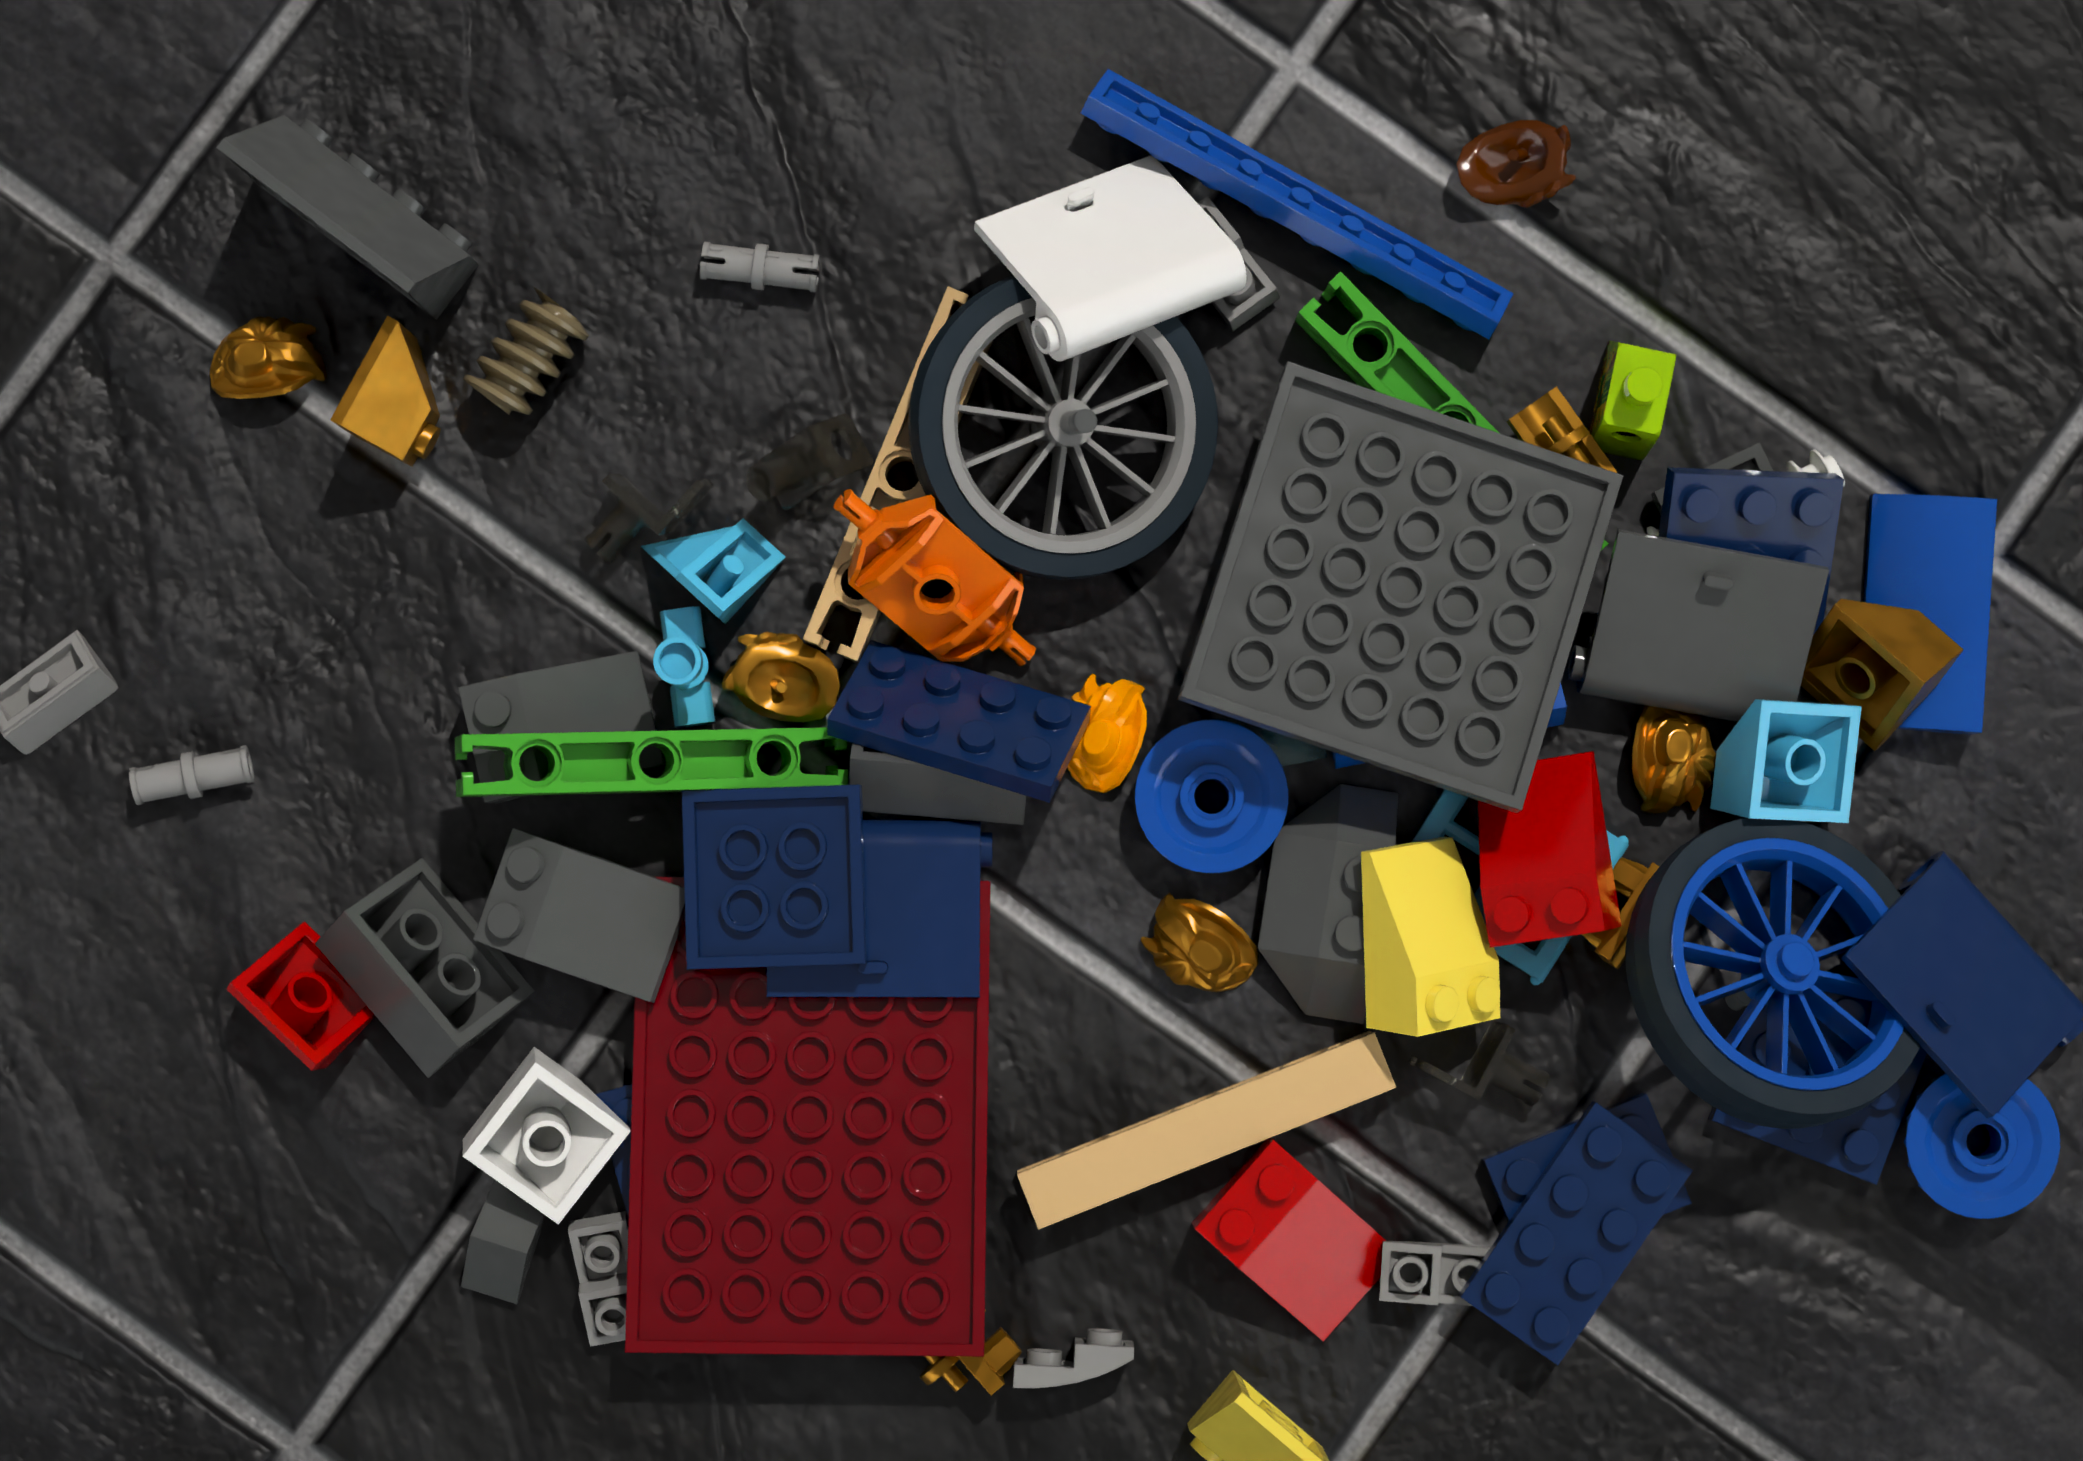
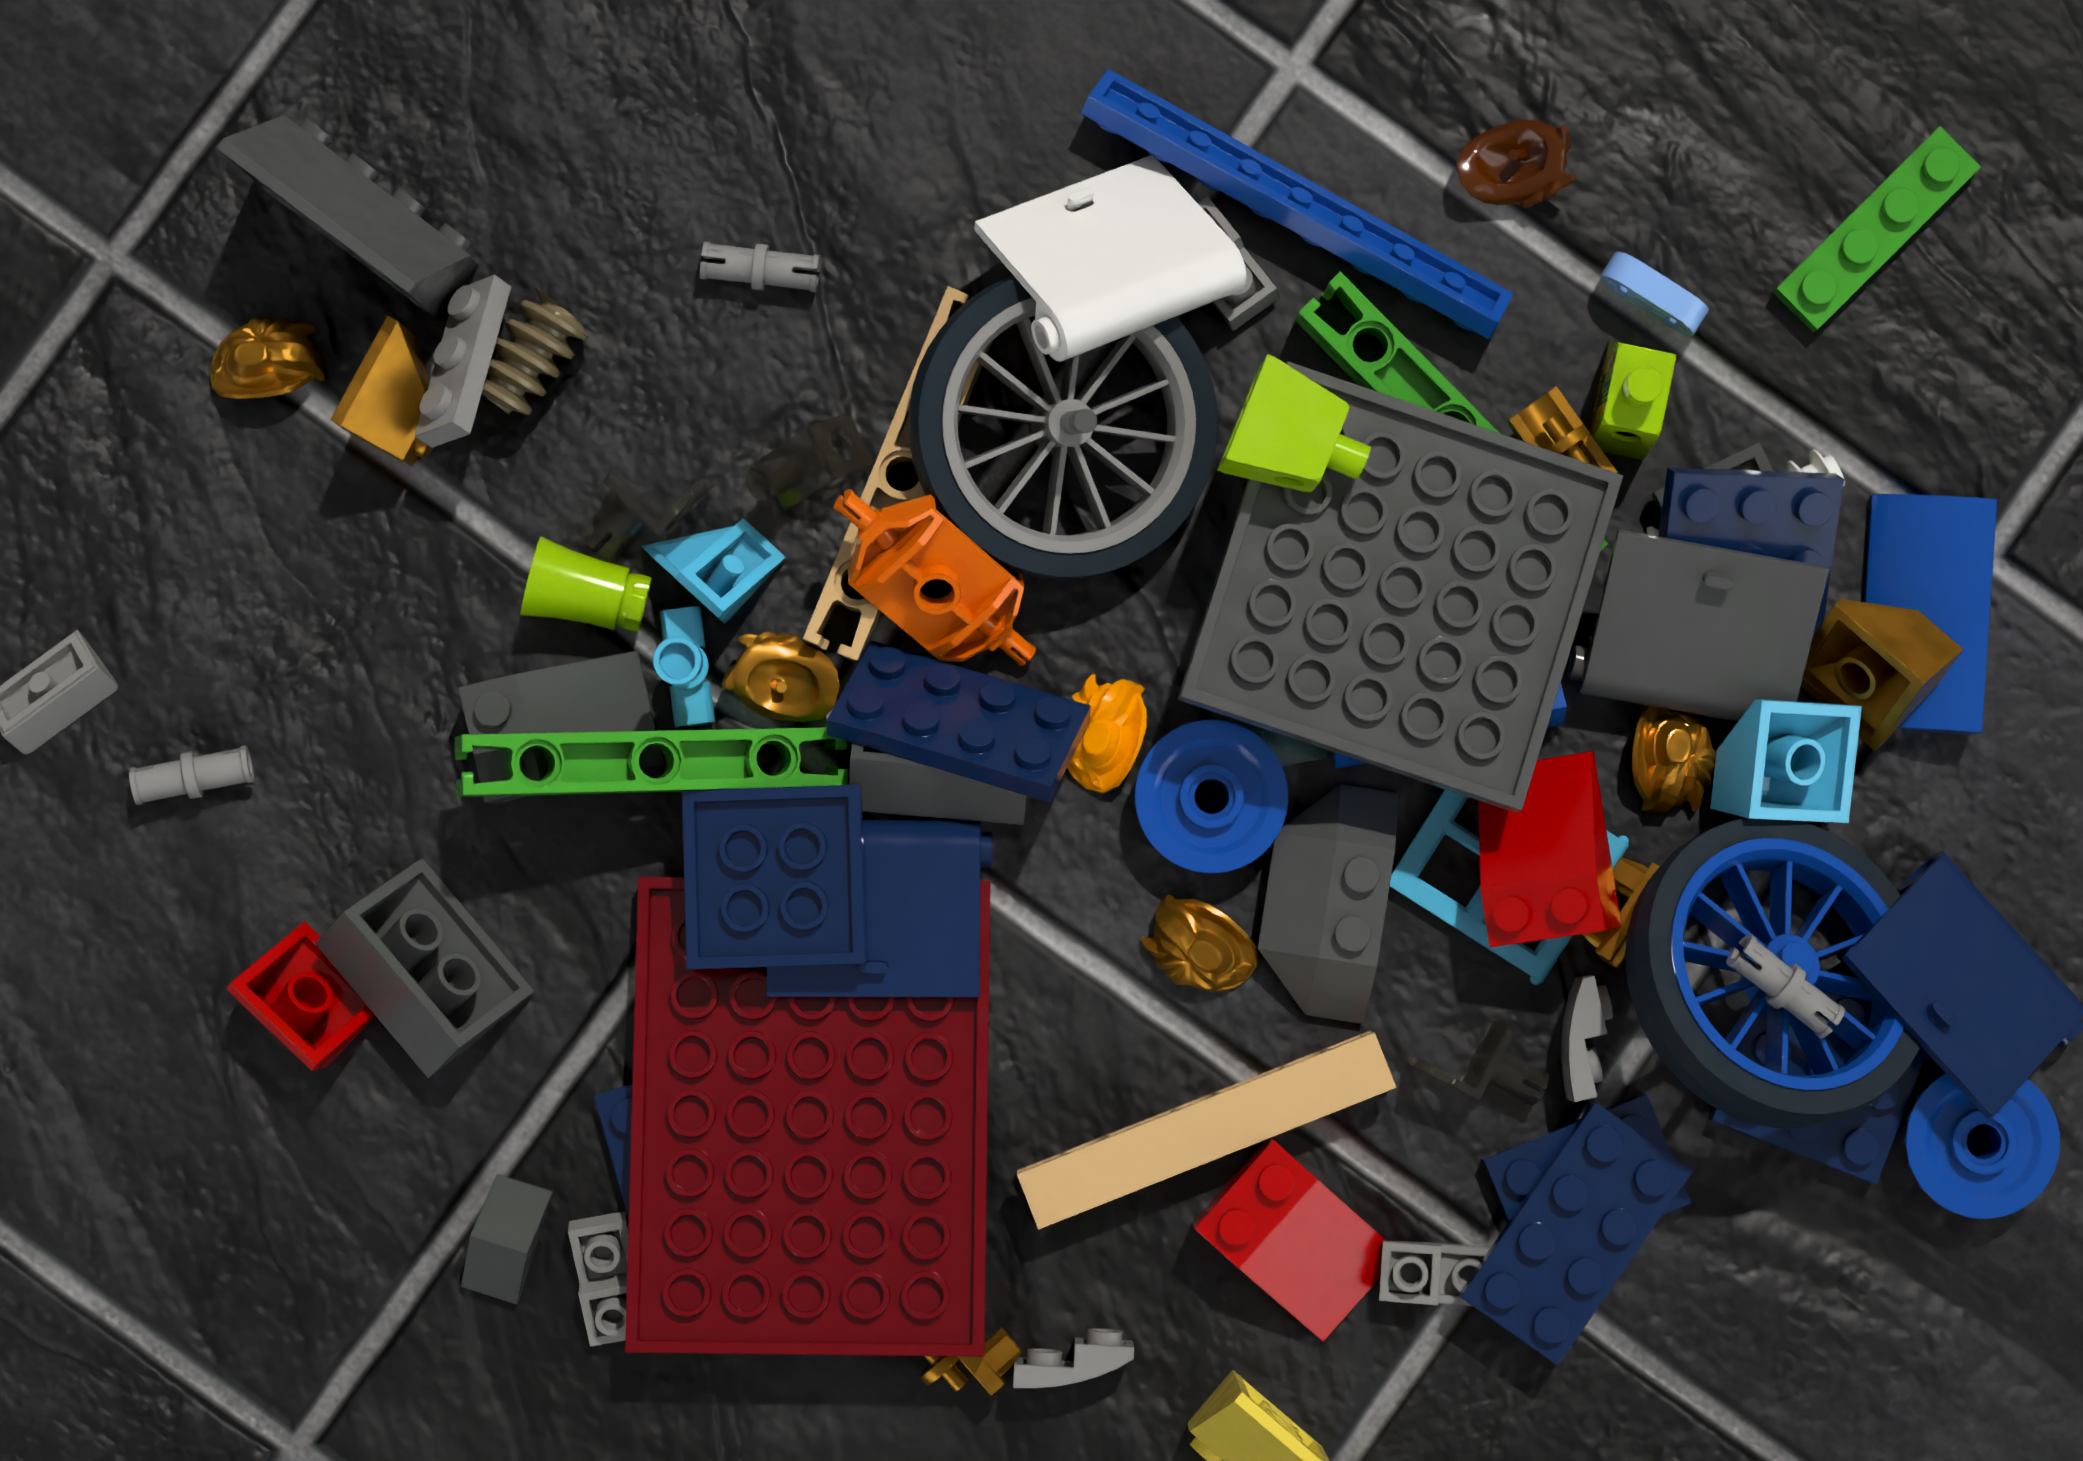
white slope [463,1047,631,1225] -> none
dark grey slope [473,828,685,1003] -> none
light yellow slope [1361,837,1500,1037] -> none
none -> light grey plate [414,275,511,448]
none -> lime plant [520,536,652,632]
none -> lime torso [1217,354,1371,492]
none -> light grey slope [1561,975,1613,1102]
none -> light blue beam [1600,251,1709,336]
none -> light grey pin [1726,934,1845,1039]
none -> bright green plate [1773,126,1981,333]

